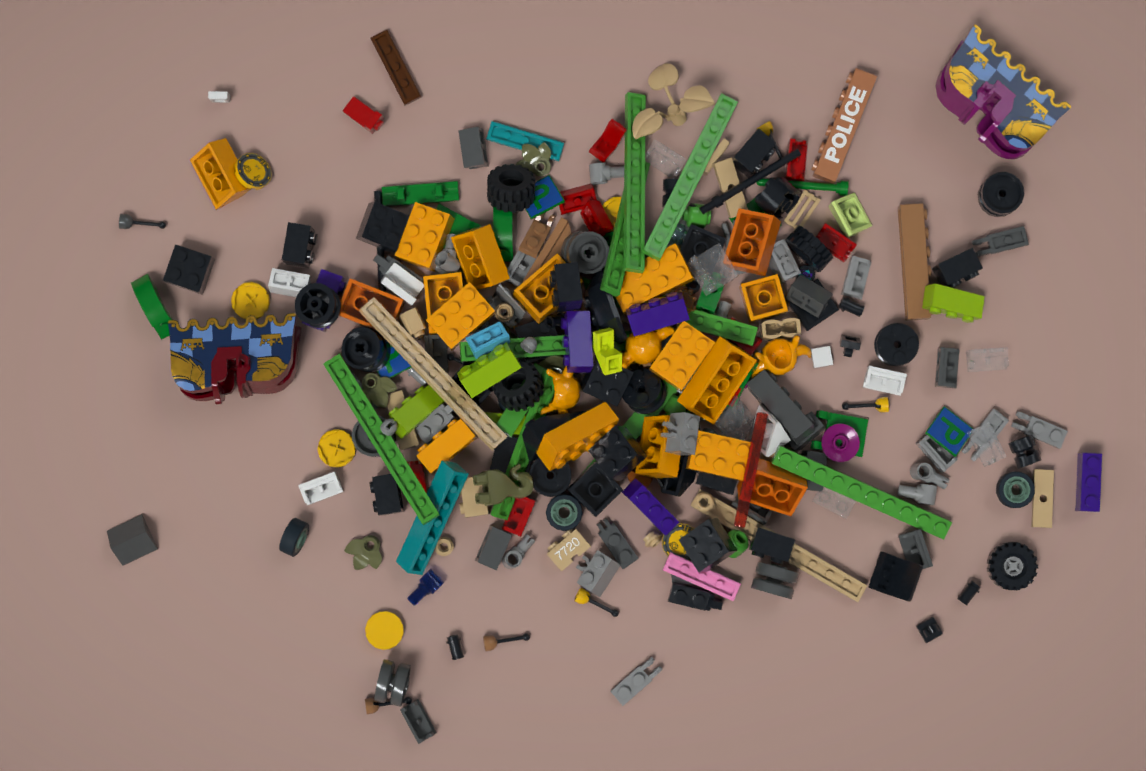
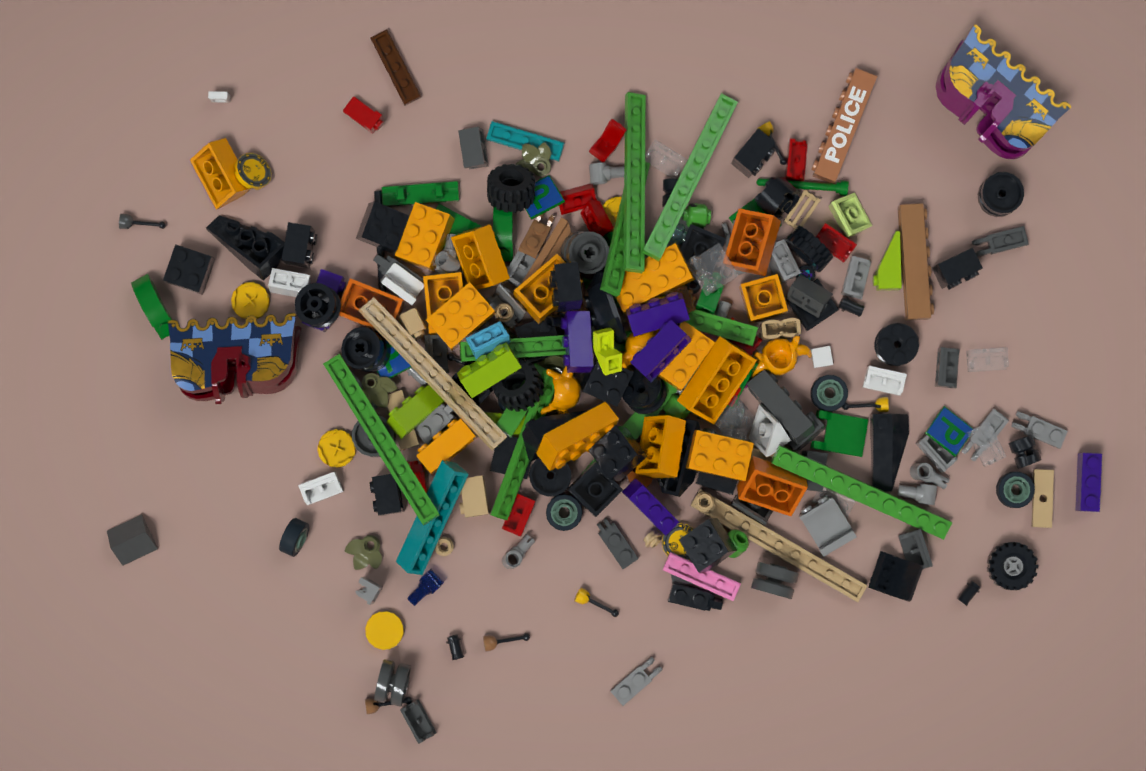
light grey hinge [380,418,398,436] -> none
olive hips [473,464,533,506] -> none
dark grey hinge [475,525,512,570] -> none
light grey hinge [520,337,537,354] -> none
tan brick [547,529,591,572] -> none
light grey brick [576,550,620,597] -> none
tan plant [632,63,715,139] -> none
light grey brick [661,412,700,456] -> none
black bar [699,149,801,214] -> none
tan tile [703,139,729,176] -> none
tan tile [712,157,748,218] -> none
clear red axle [734,412,768,528] -> none
black brick [748,527,795,564] -> none
magenta dish [821,424,860,462] -> none
black tile [840,335,861,357] -> none
black tile [916,617,943,643] -> none
lime brick [922,284,985,323] -> none
none -> black wedge [206,215,285,281]
none -> light grey hinge [355,577,383,605]
none -> dark purple brick [630,320,692,383]
none -> light grey panel [799,495,857,557]
none -> wheel [811,375,848,412]
none -> black wedge [870,414,909,492]
none -> lime slope [872,231,902,291]

